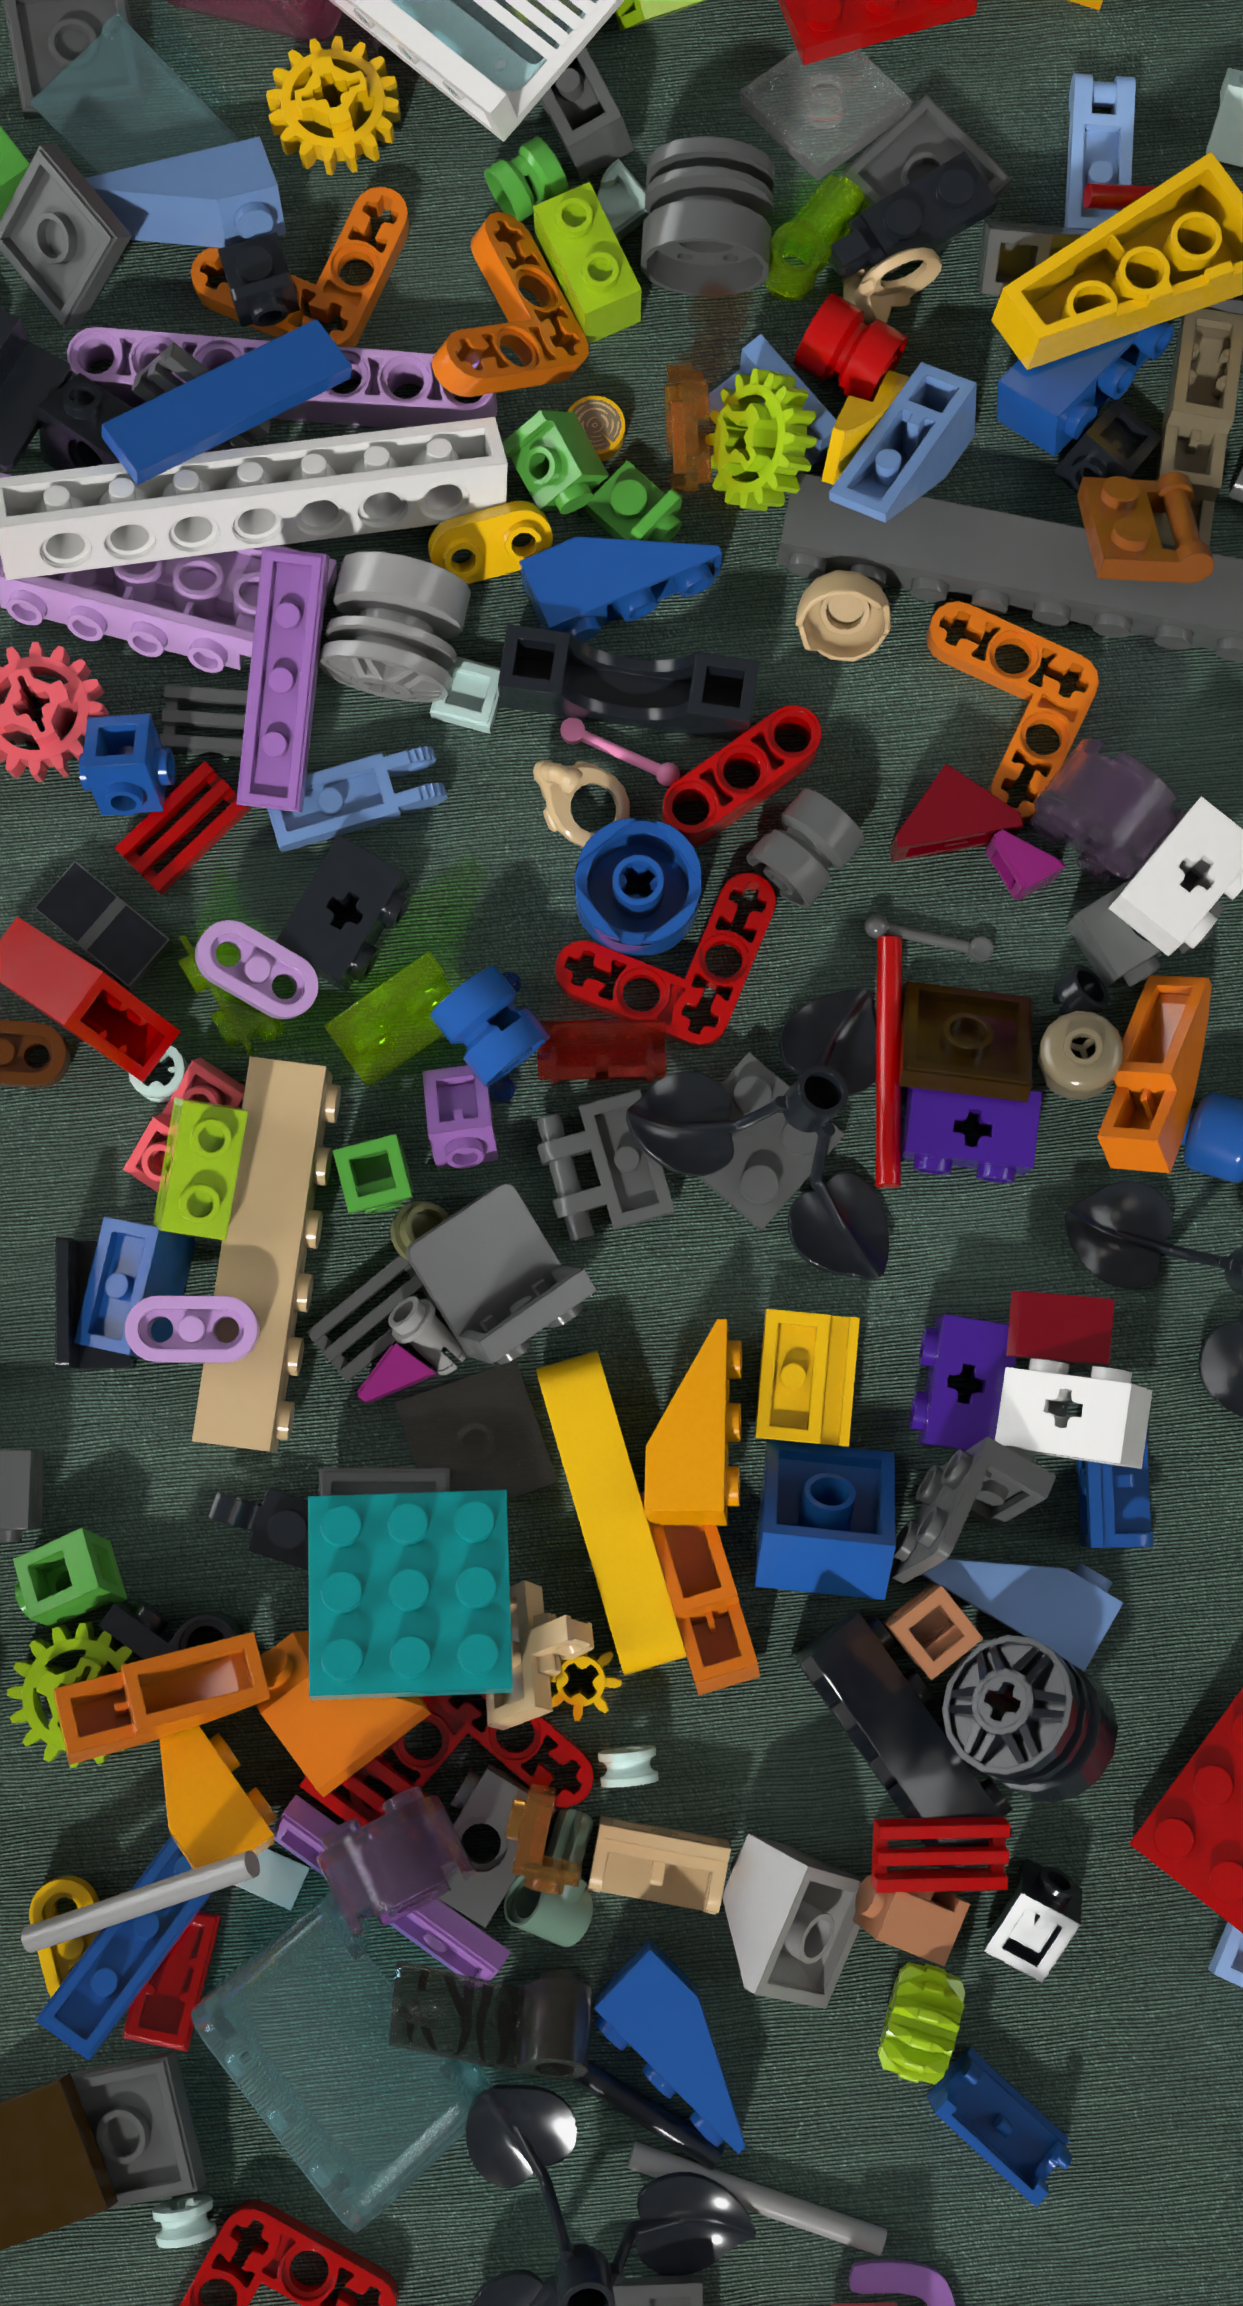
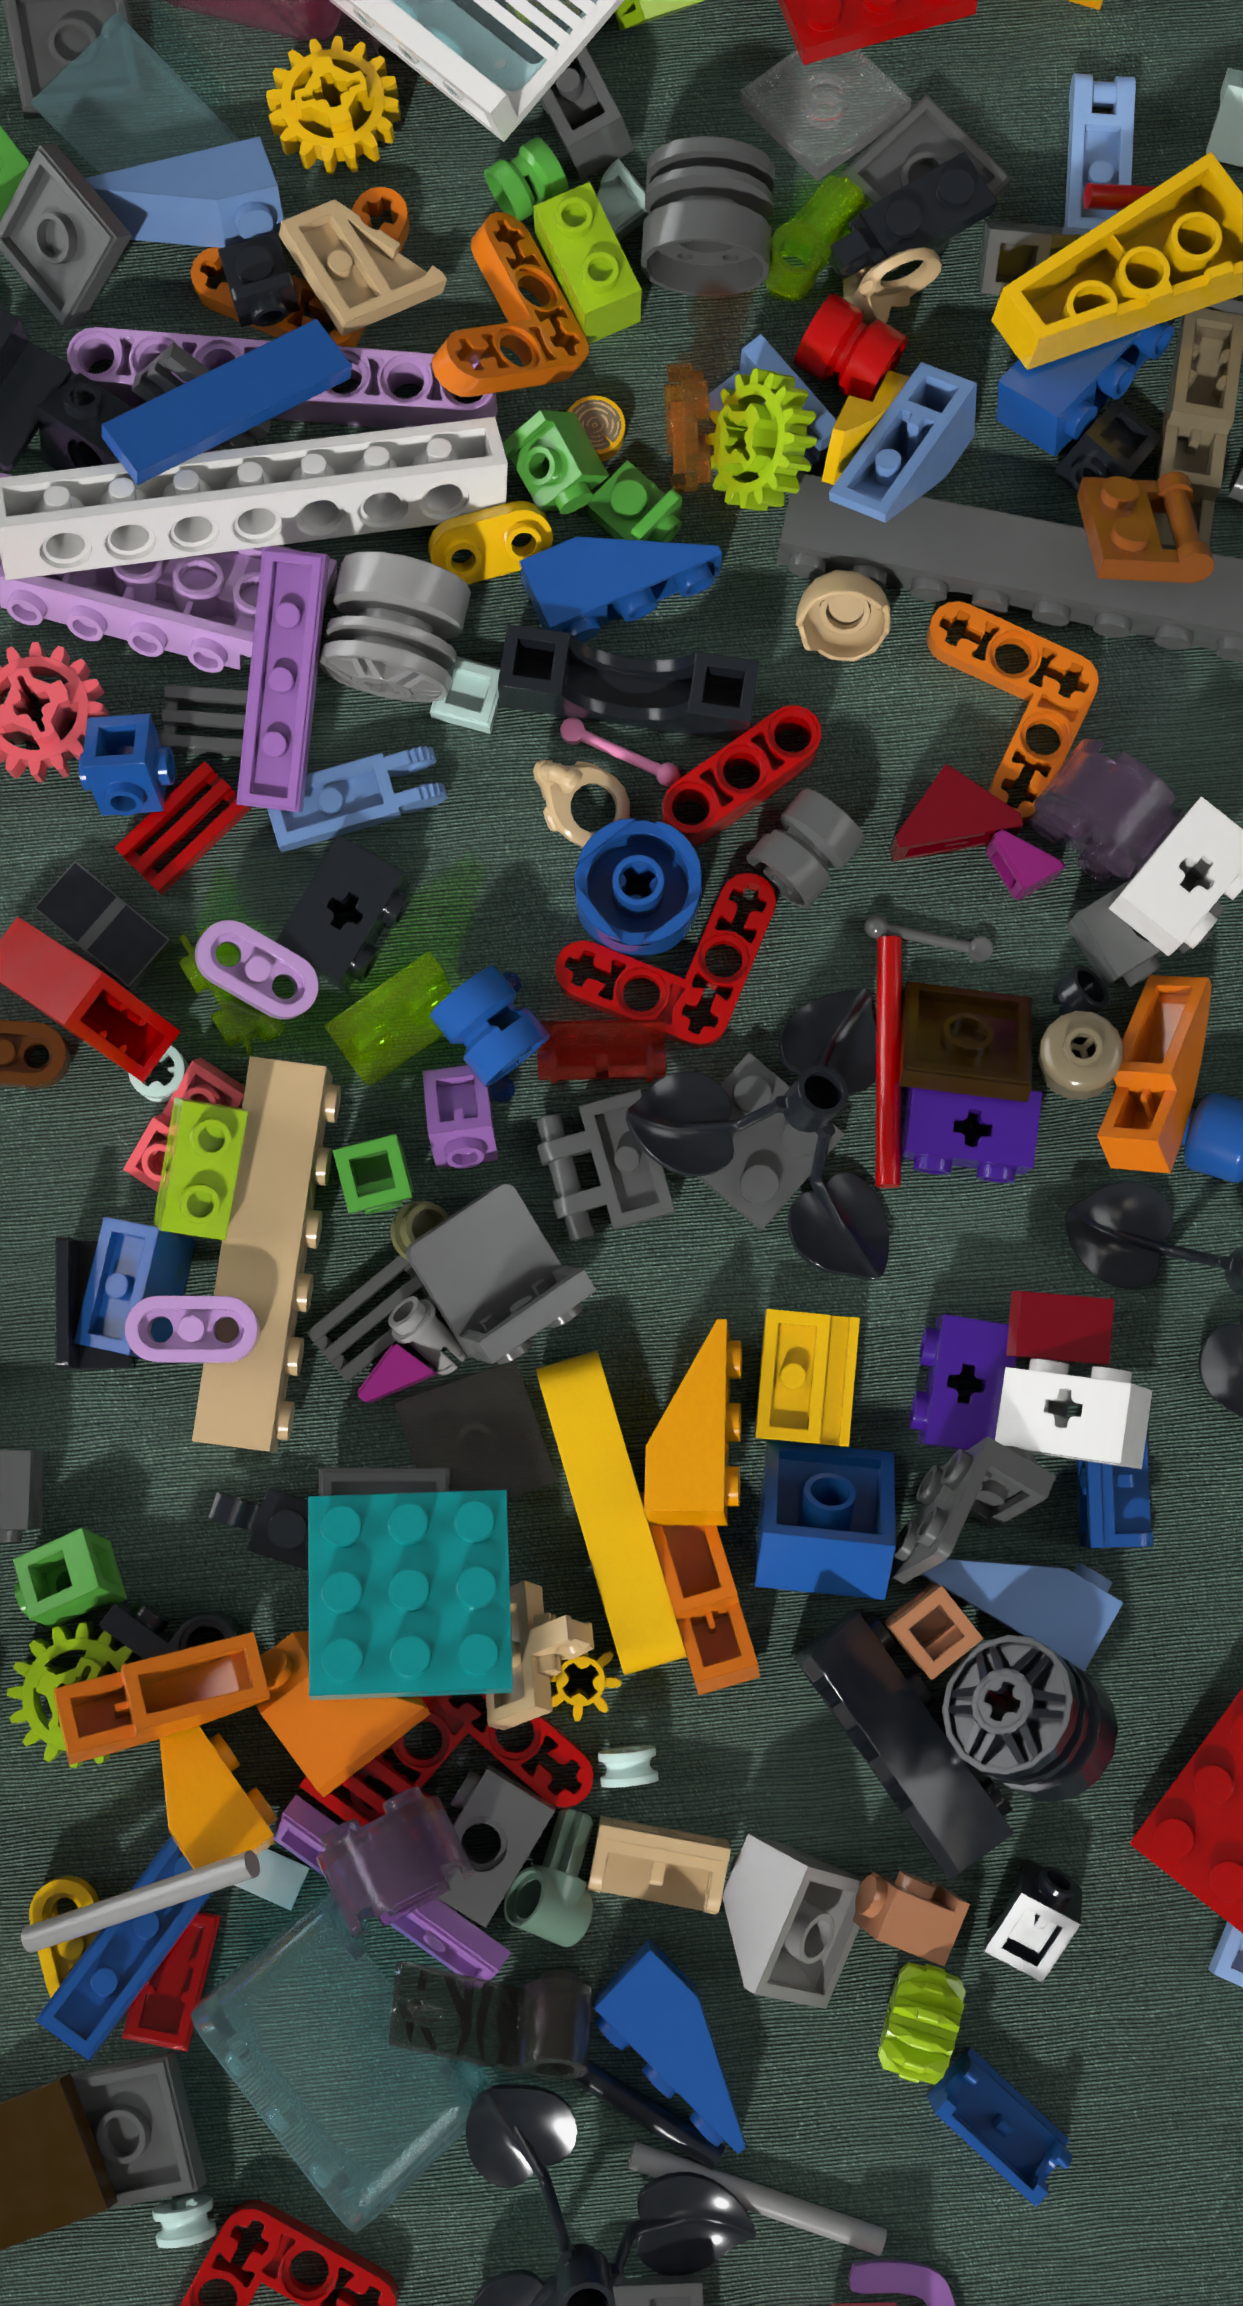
clear orange bracket [505,1783,582,1894] -> none
red tile [871,1817,1011,1893] -> none
none -> tan wing [279,199,447,336]

